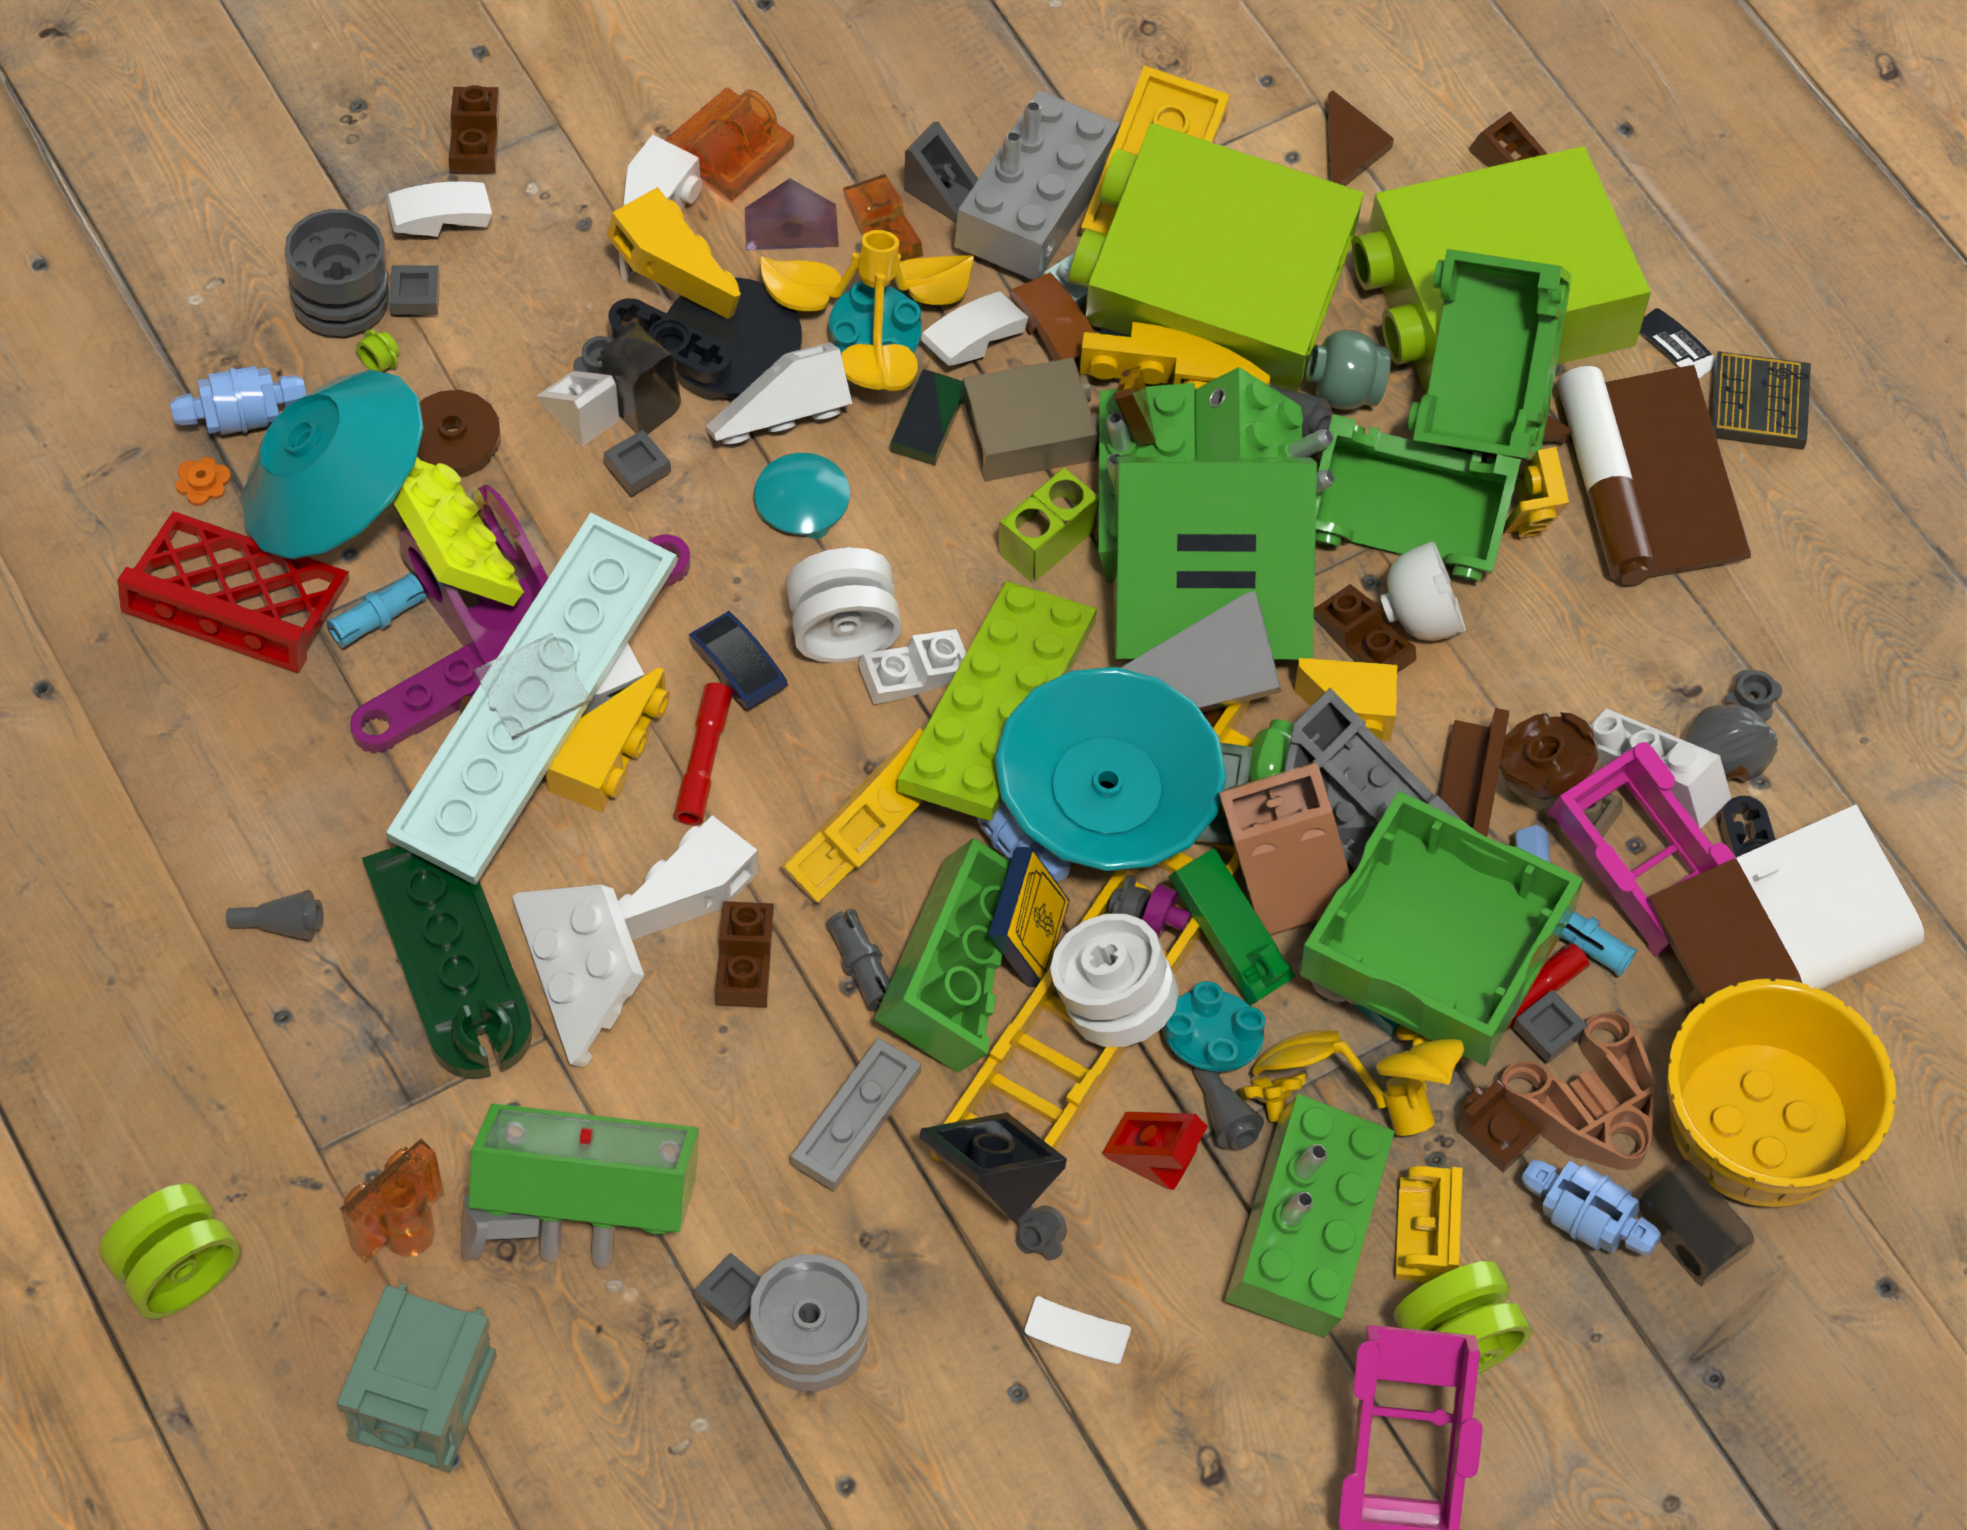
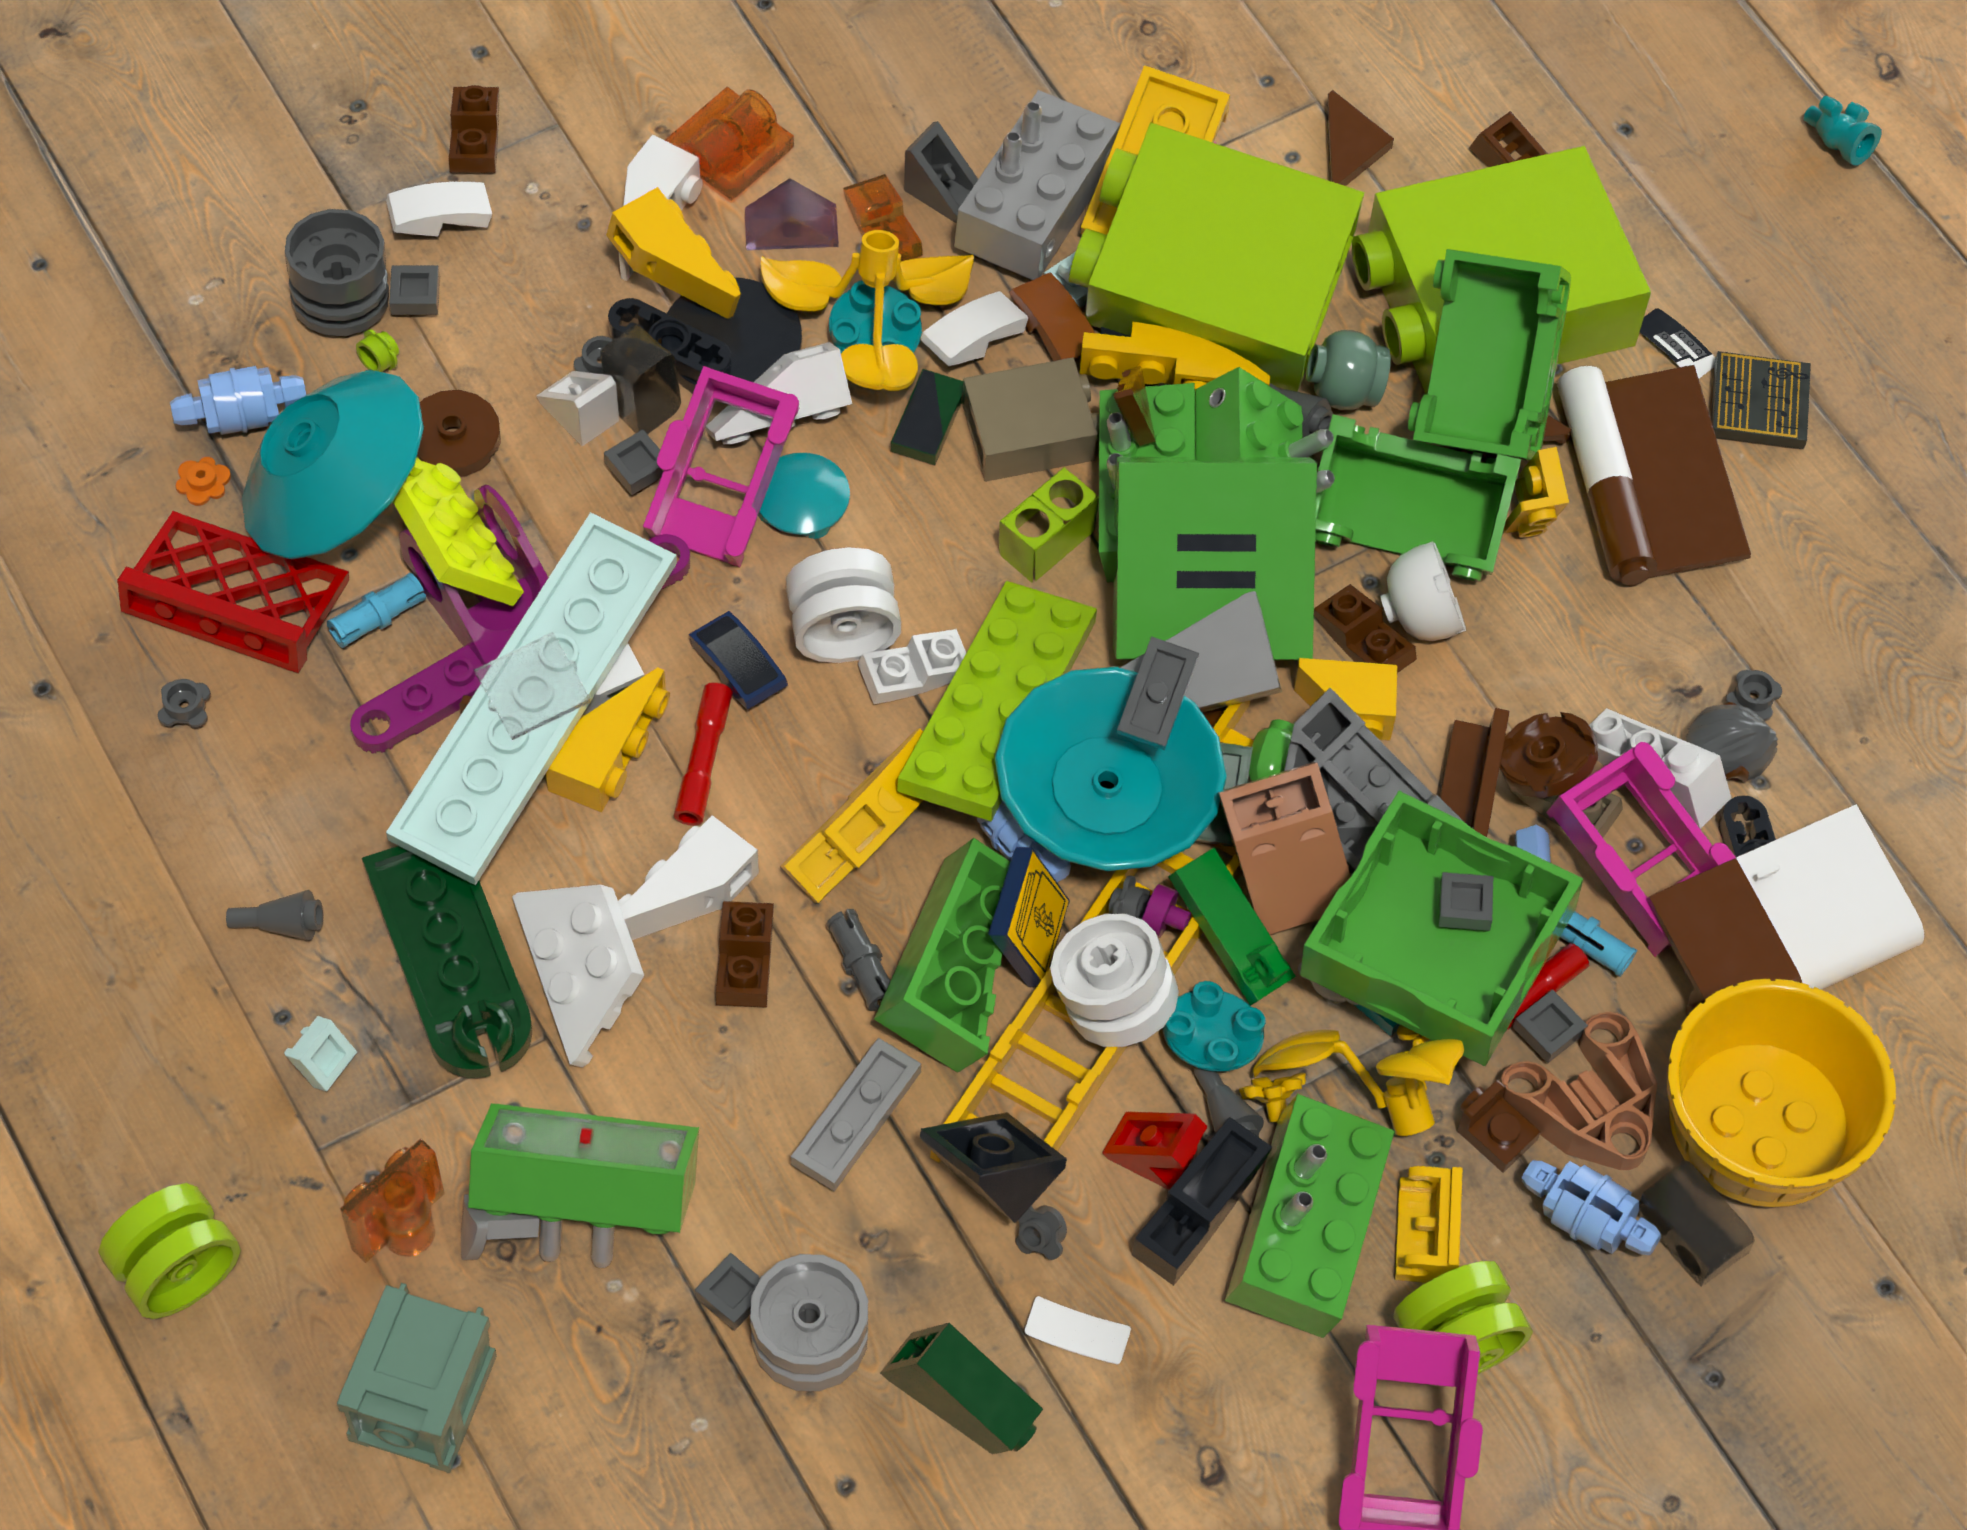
none -> dark grey plate [157,679,211,728]
none -> light aqua tile [284,1016,357,1092]
none -> dark pink piece [643,366,800,567]
none -> dark green slope [880,1323,1043,1454]
none -> dark grey hinge [1117,636,1199,750]
none -> black slope [1132,1117,1272,1286]
none -> dark grey plate [1439,872,1494,931]
none -> teal piece [1803,96,1882,166]

